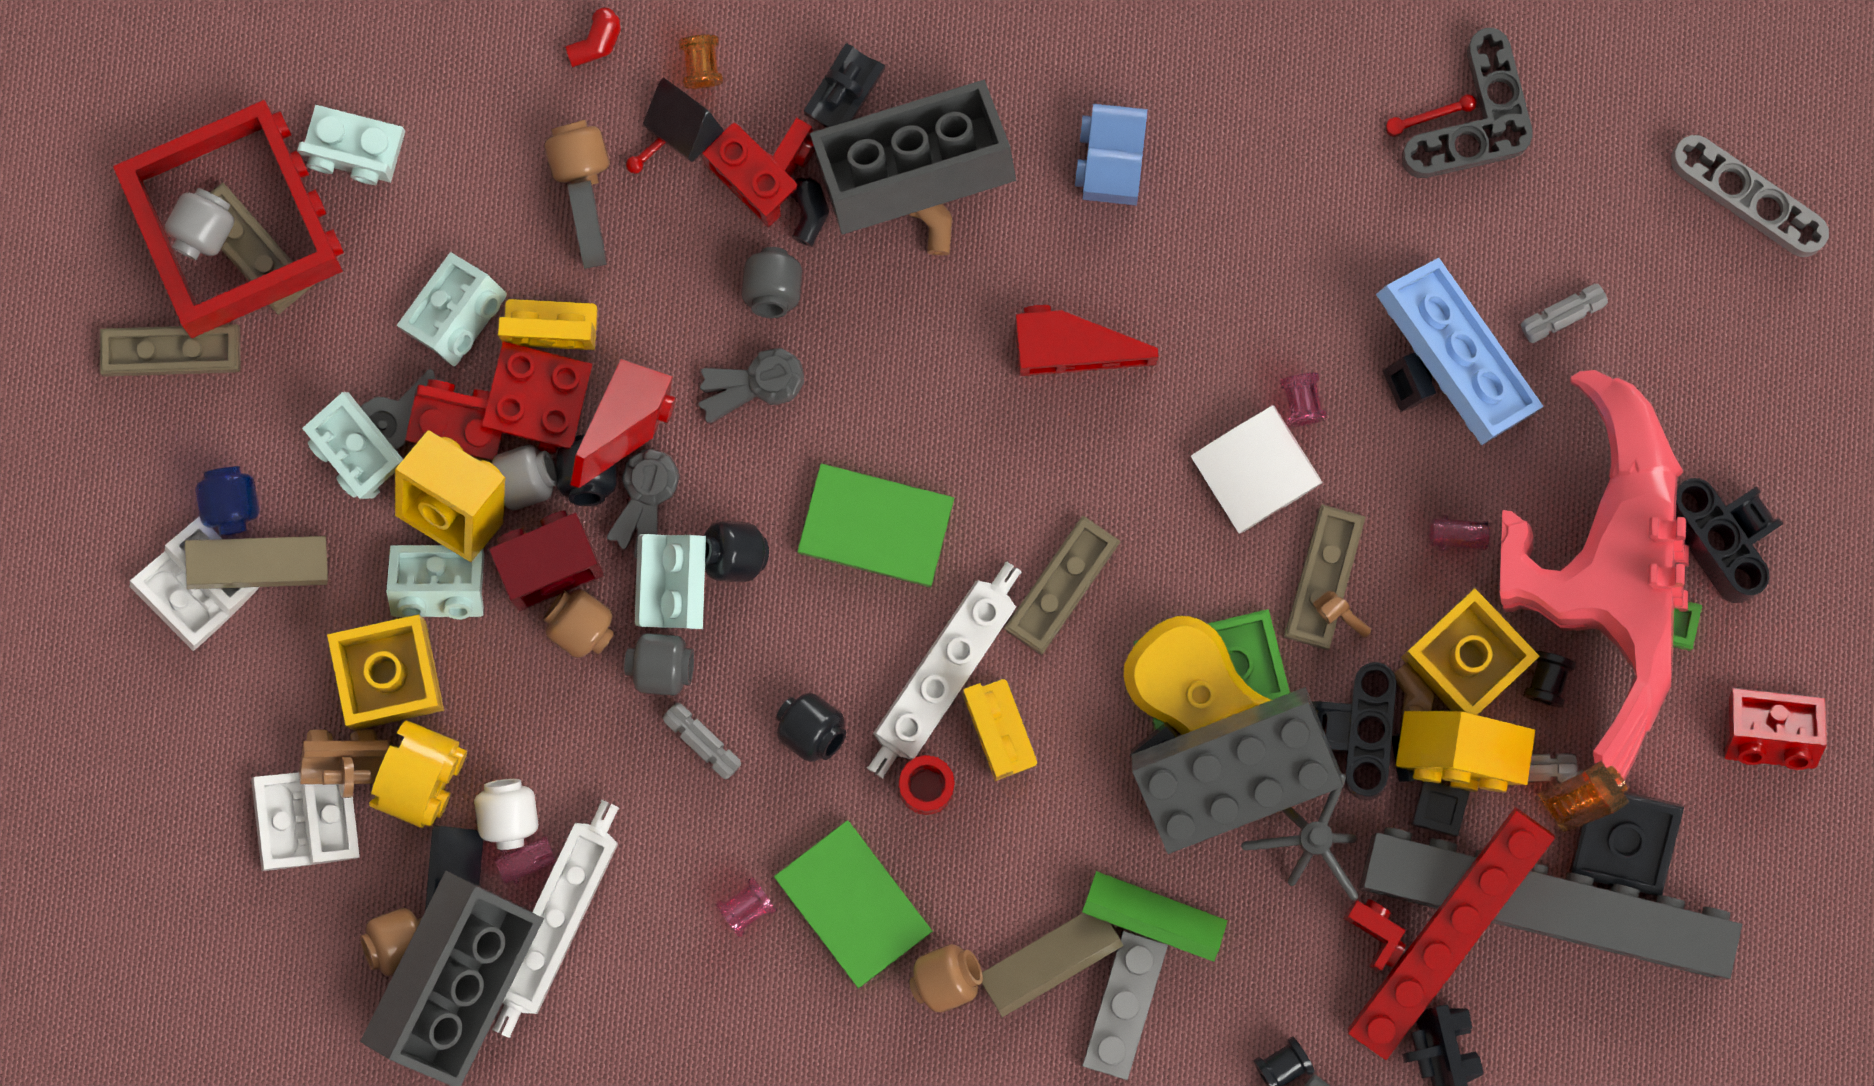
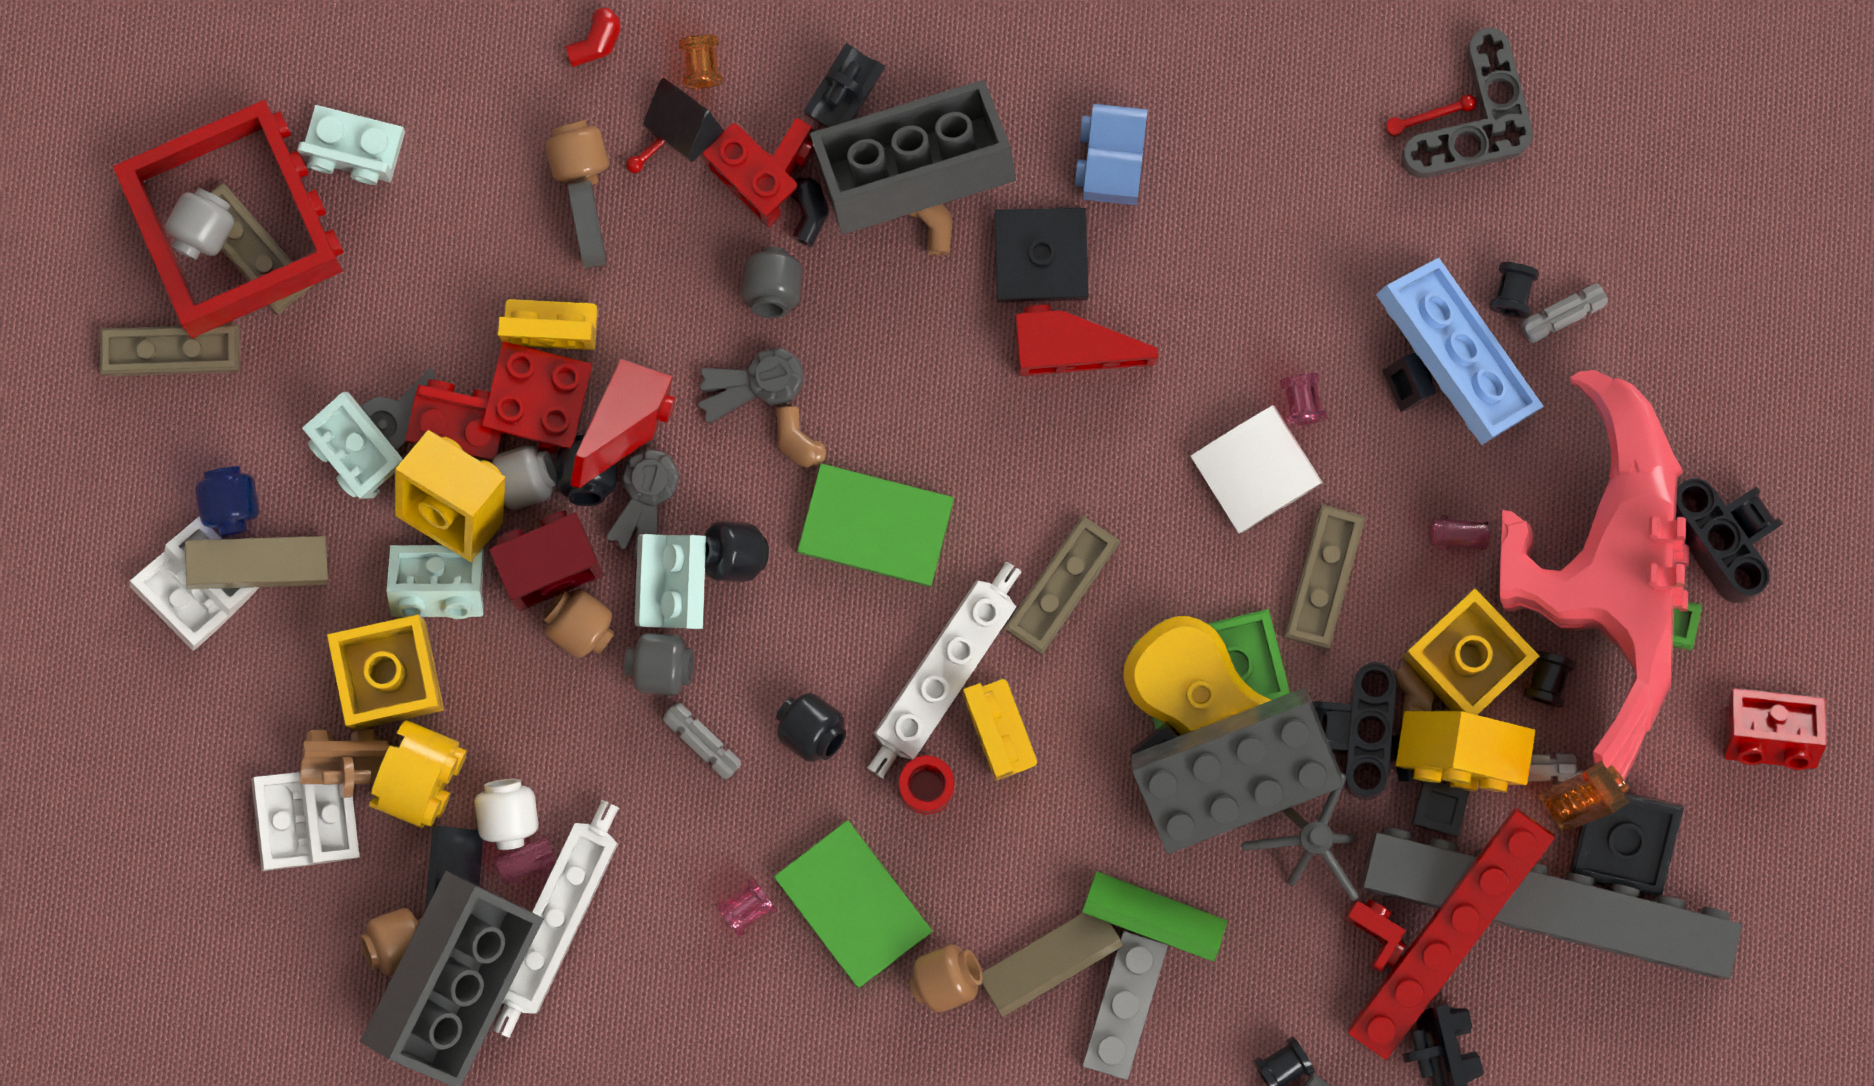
light aqua bracket [397,252,507,366] -> none
medium nougat hand [1313,591,1371,637] -> none
light grey beam [1671,135,1829,257] -> none
none -> medium nougat arm [776,406,826,467]
none -> black plate [995,208,1089,302]
none -> black bush [1489,262,1539,318]

